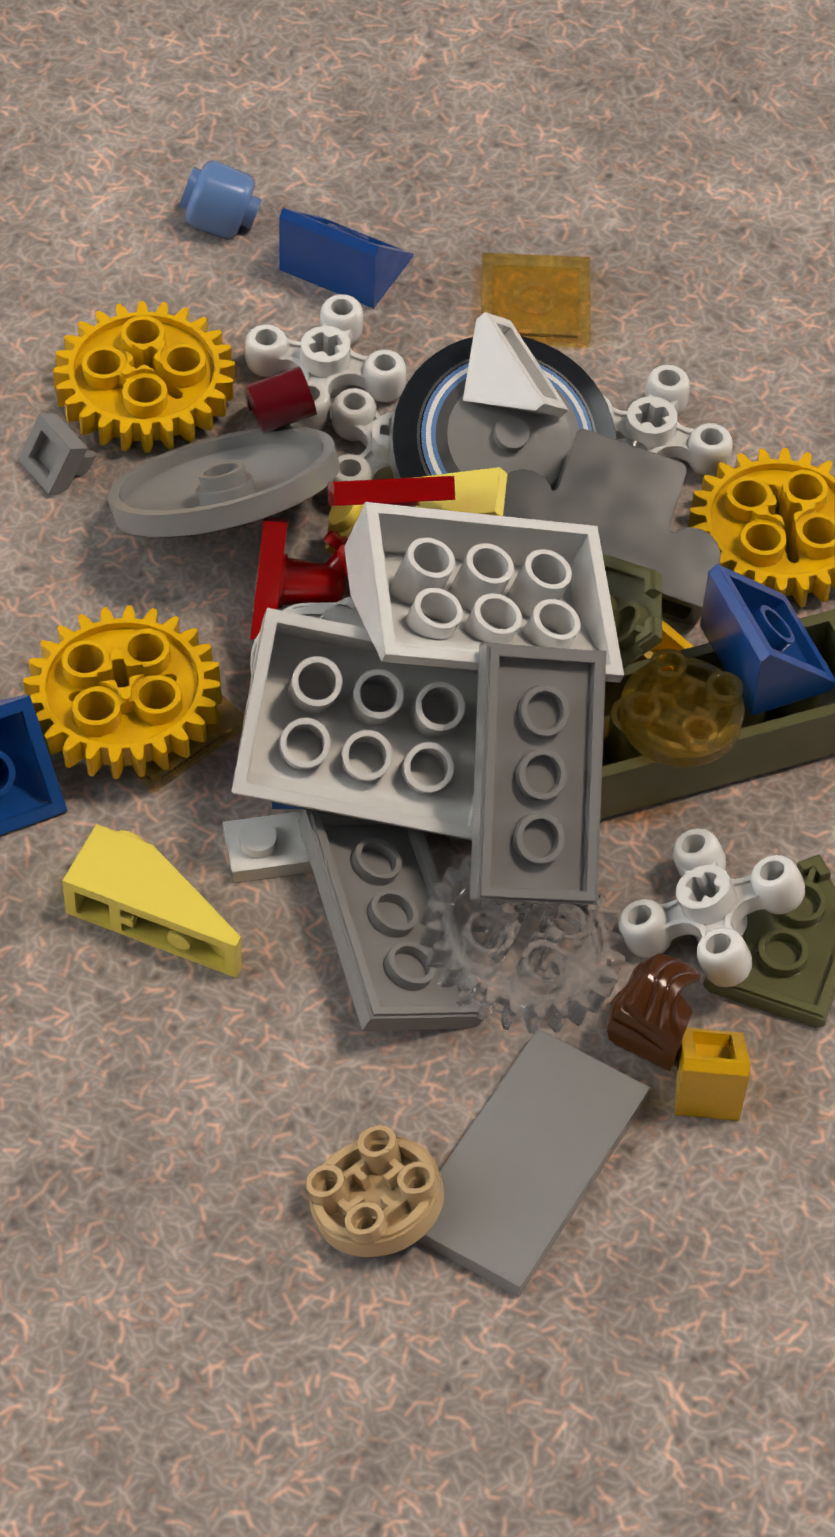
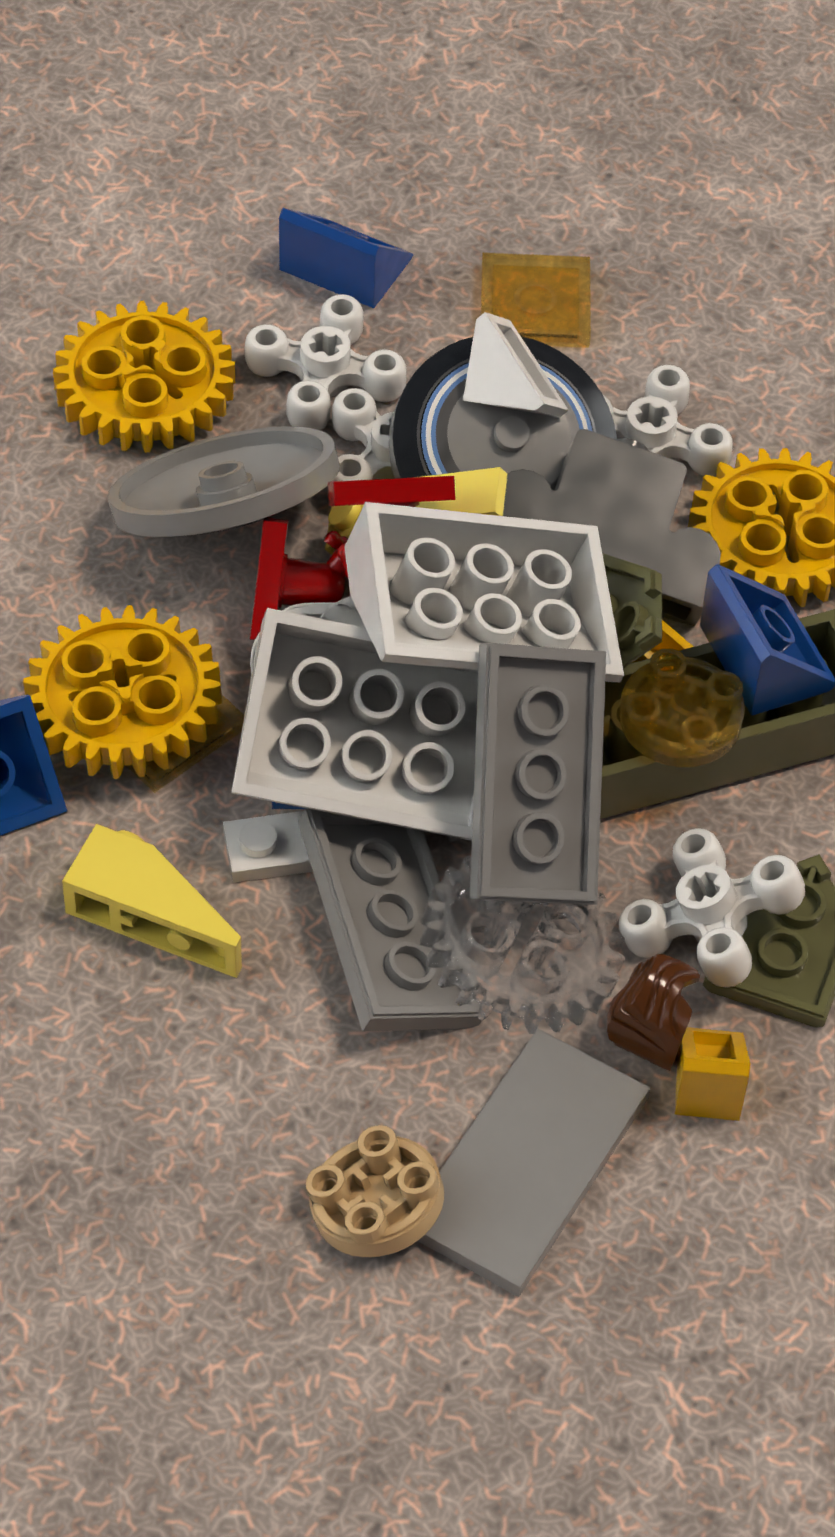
light grey tile [18,413,97,495] -> none
medium blue head [179,160,262,239] -> none
dark red panel [244,366,317,434] -> none

